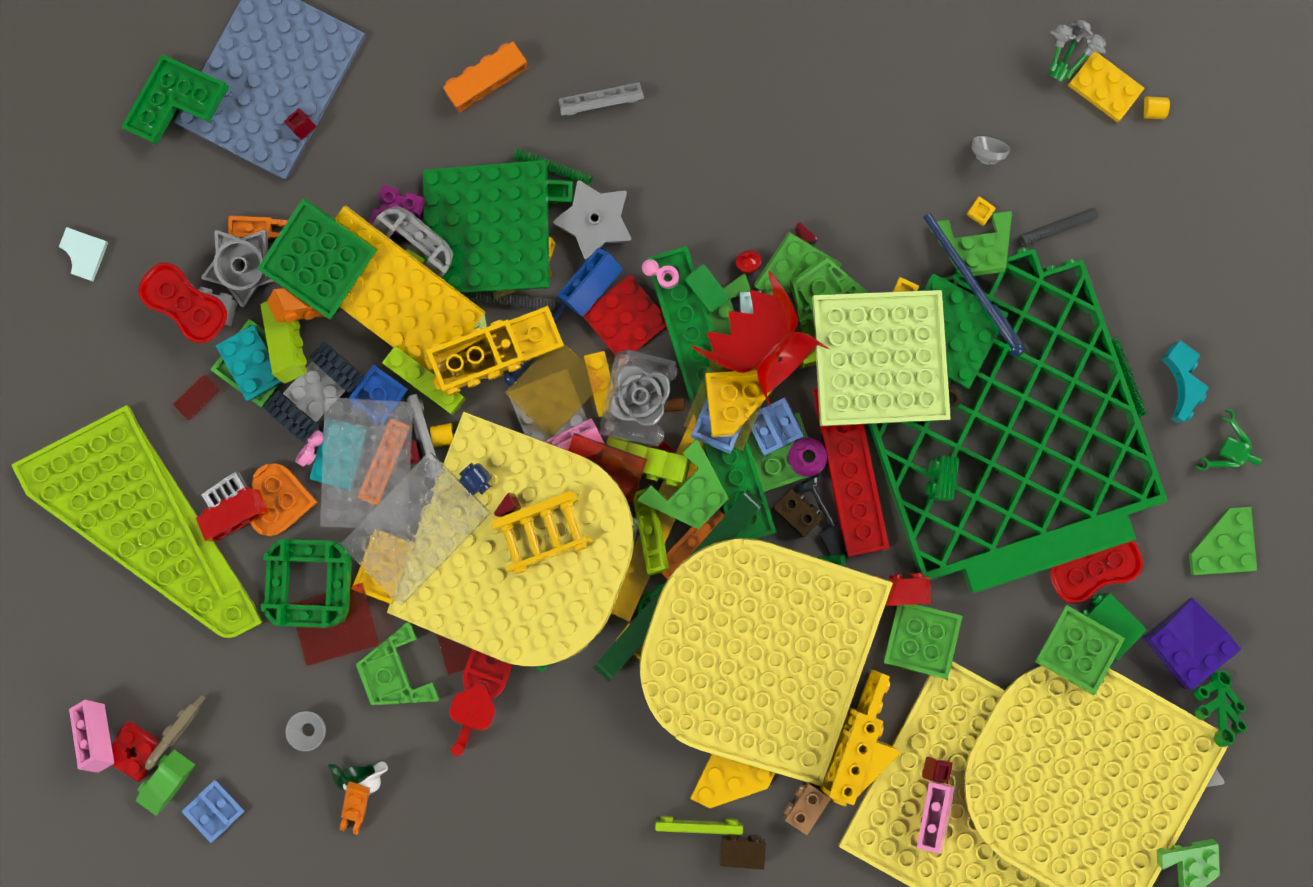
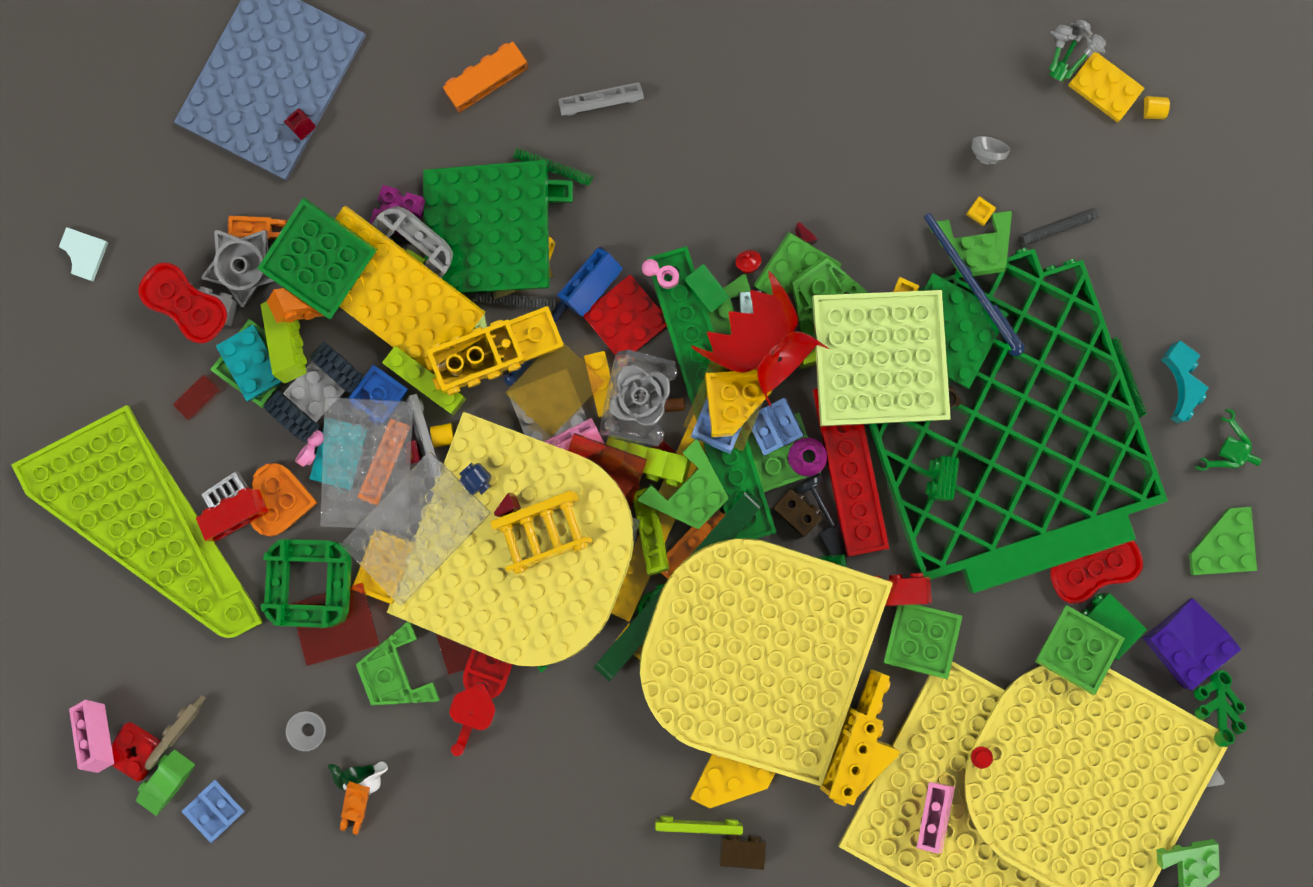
green plate [121,54,230,145] -> none
light grey plate [553,181,631,261] -> none
medium nougat brick [783,782,831,835] -> none
dark red slope [922,757,953,784] -> none
none -> red plate [970,746,993,769]

